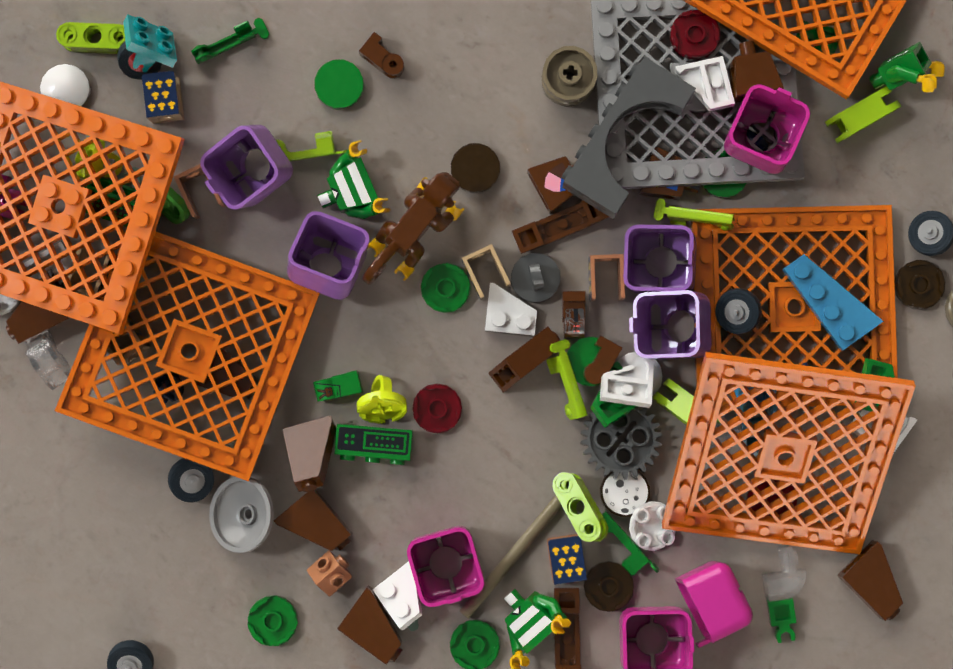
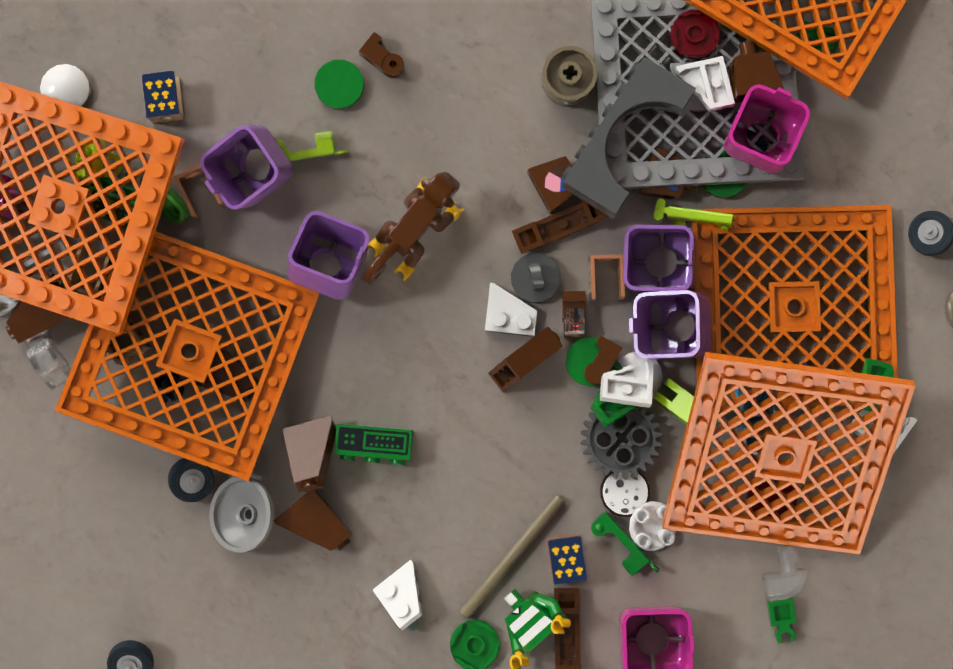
lime piece [56,22,125,54] -> none
teal plate [117,14,177,80] -> none
green piece [191,18,269,64] -> none
green tile [248,595,298,646] -> none
nougat brick [307,550,352,597] -> none
green leg [313,370,363,402] -> none
torso [317,140,390,219] -> none
reddish brown slope [337,585,403,665] -> none
neon yellow tile [357,375,407,424] -> none
dark pink piece [407,526,484,607] -> none
dark red tile [412,383,462,434] -> none
green tile [421,263,470,313] -> none
dark brown tile [451,143,500,193] -> none
tan piece [462,244,511,300] -> none
lime piece [546,339,588,420] -> none
lime piece [552,472,608,542] -> none
dark brown tile [584,561,634,612] -> none
dark pink piece [675,561,753,648] -> none
black wheel [715,288,762,334] -> none
dark azure wing [782,254,884,351] -> none
lime piece [824,86,902,144] -> none
reddish brown slope [837,540,903,621] -> none
green torso [869,42,945,92] -> none
dark brown tile [894,260,945,310] -> none

